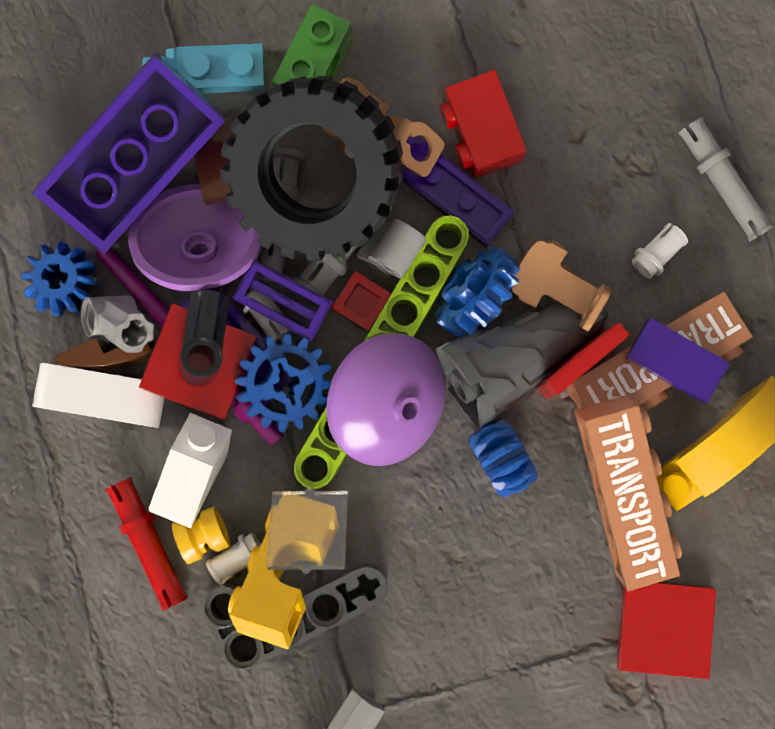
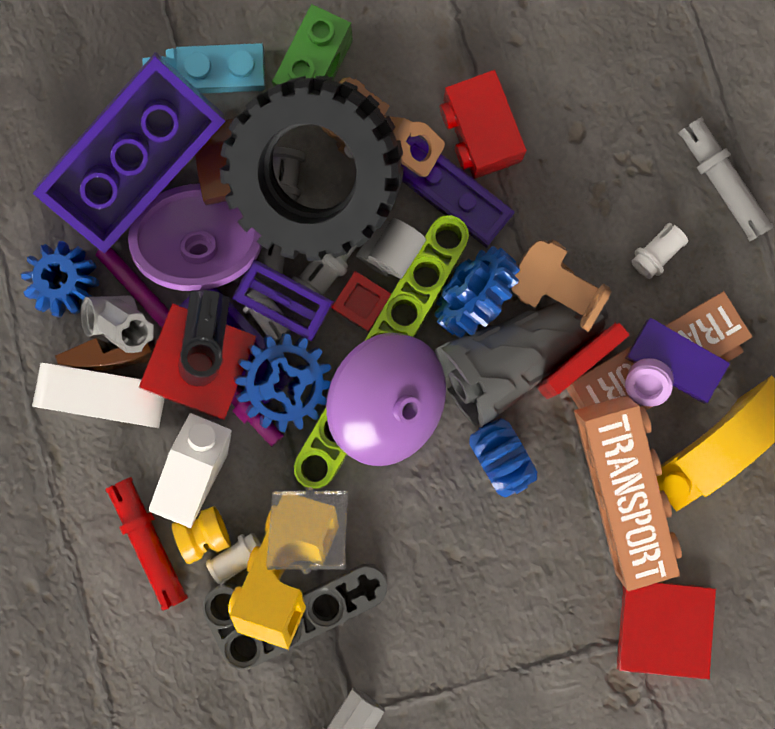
none -> lavender tile [625,358,674,407]

